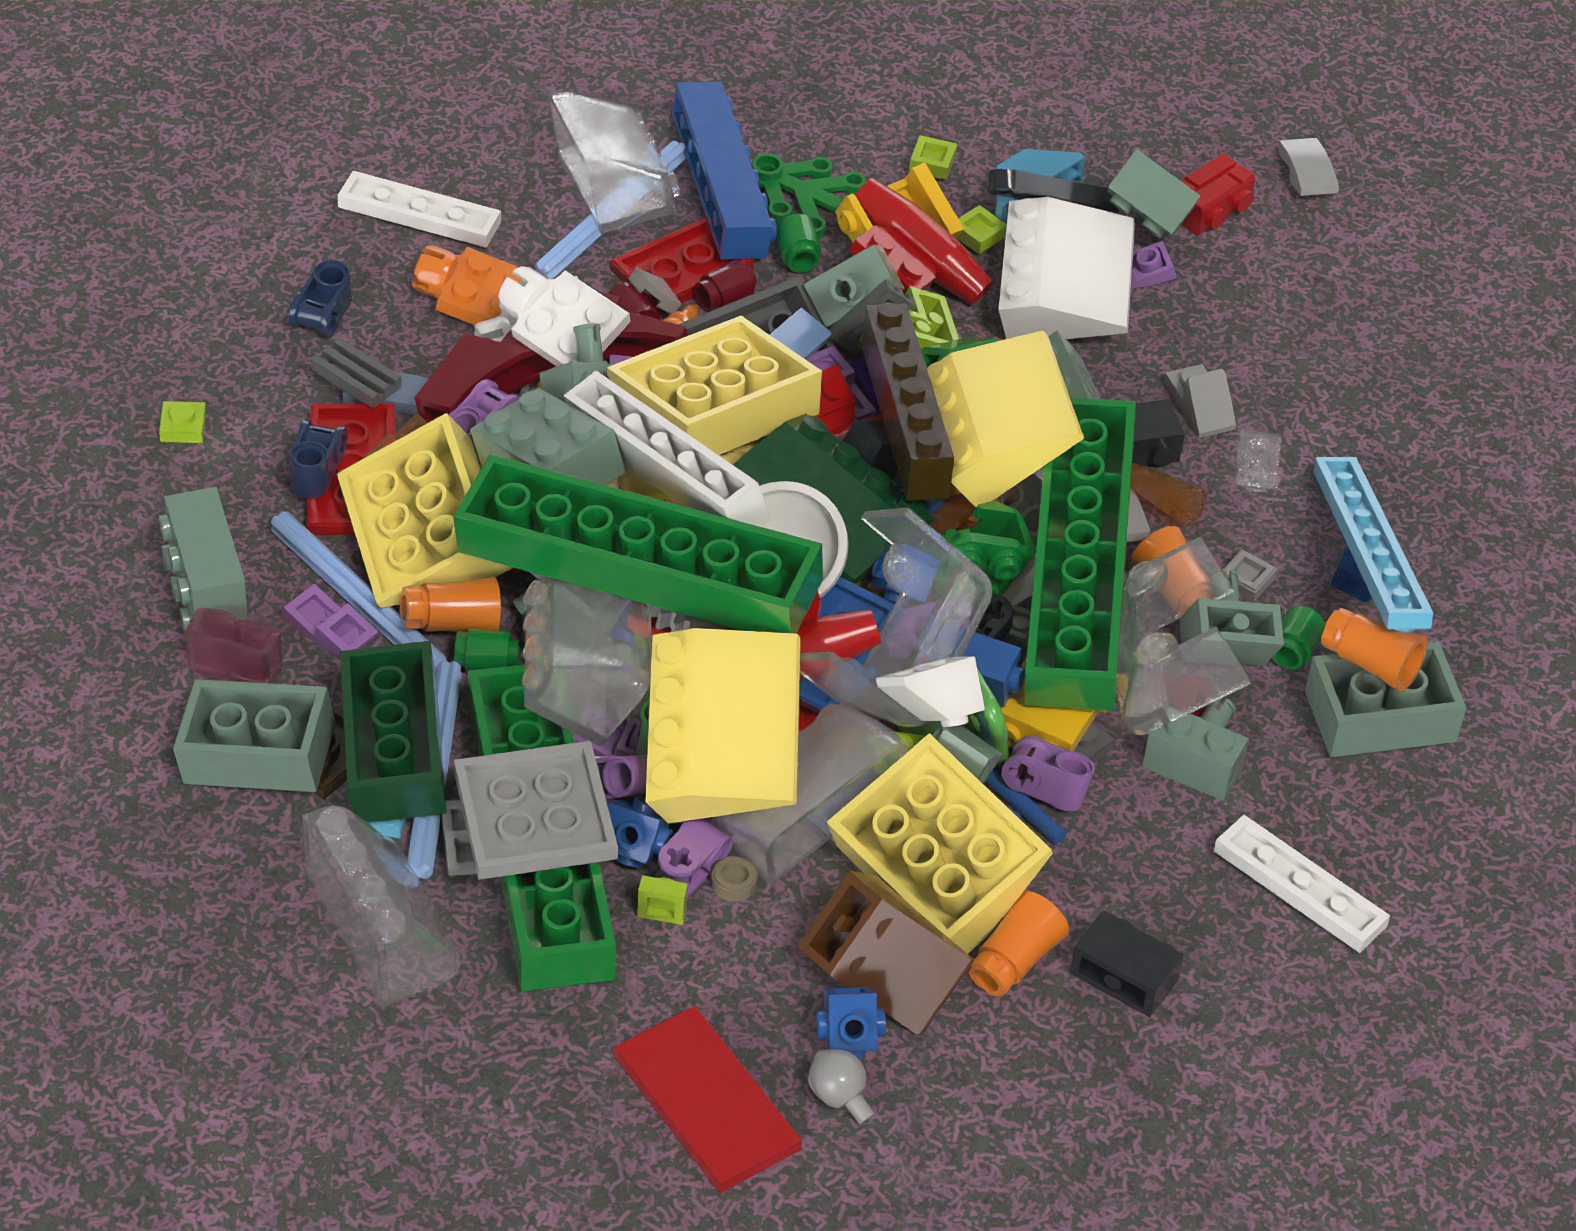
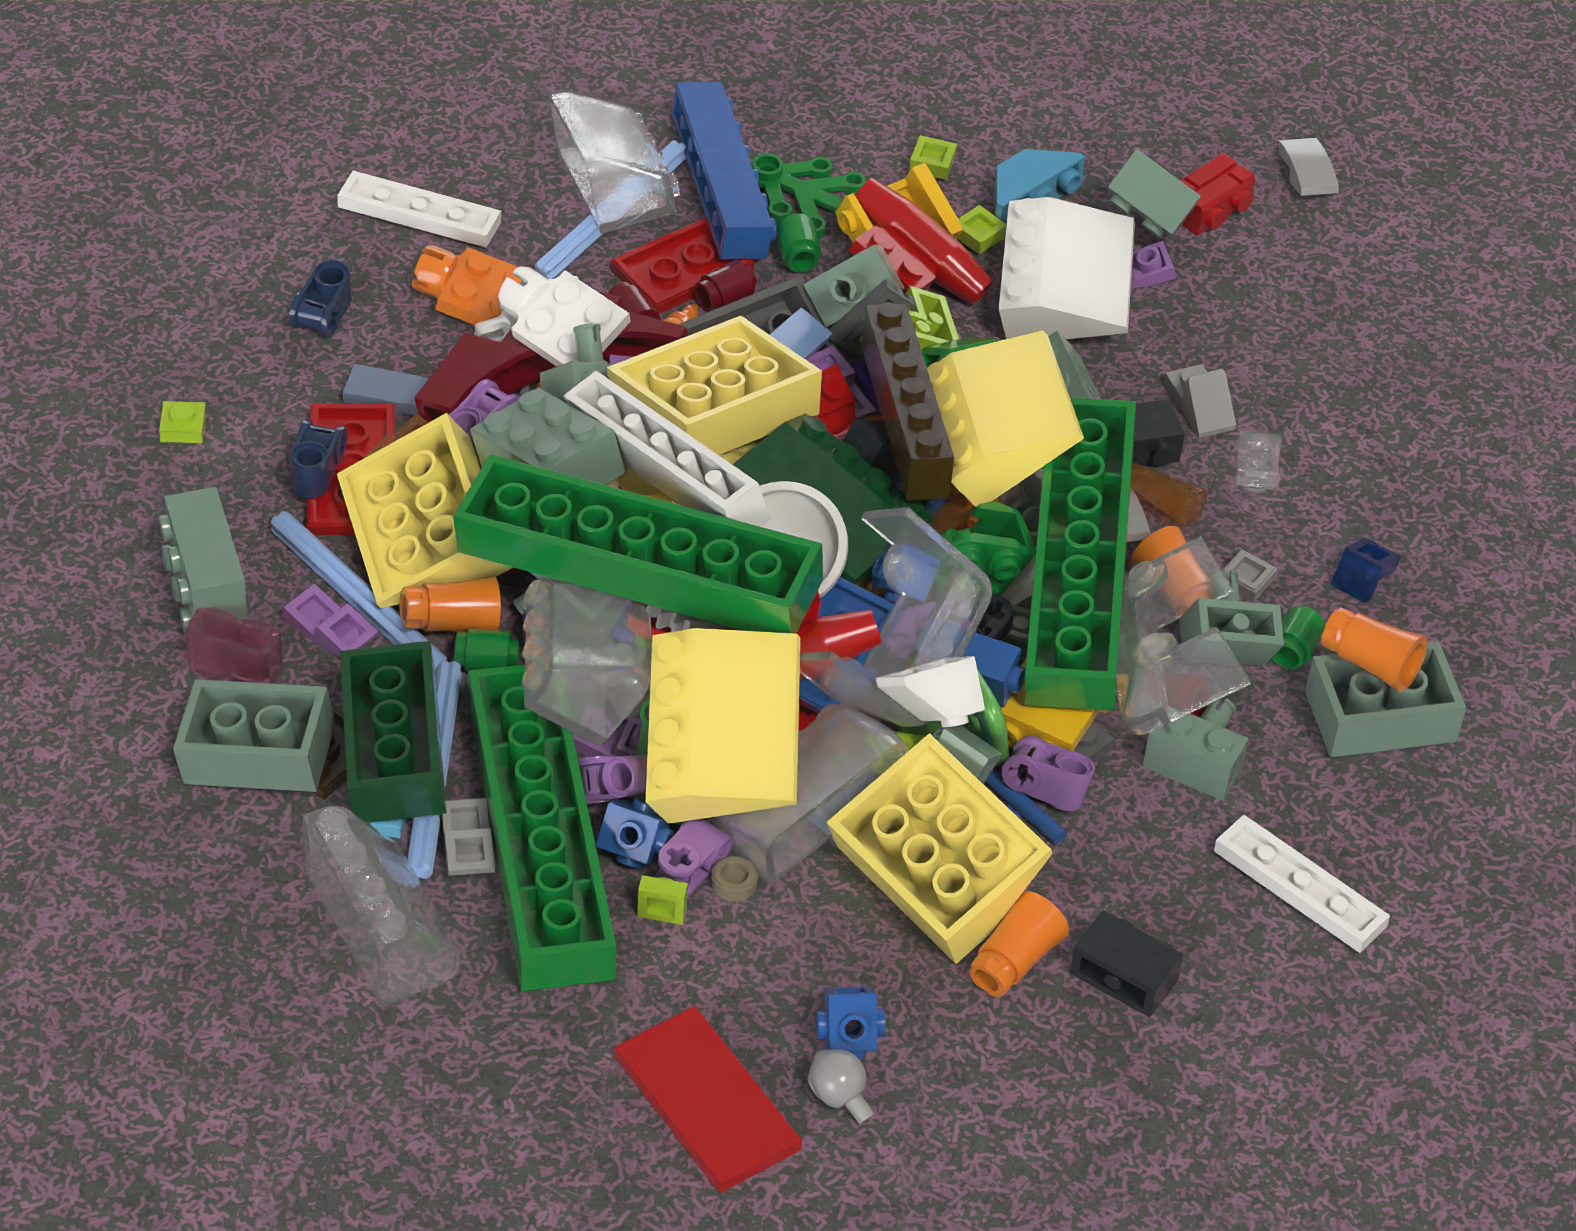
dark grey tile [311,338,401,409] -> none
light grey plate [454,741,618,880] -> none
light grey tile [628,268,681,314] -> none
slope [797,871,974,1036] -> none
black beam [988,169,1119,214] -> none
medium azure plate [1313,457,1433,632] -> none

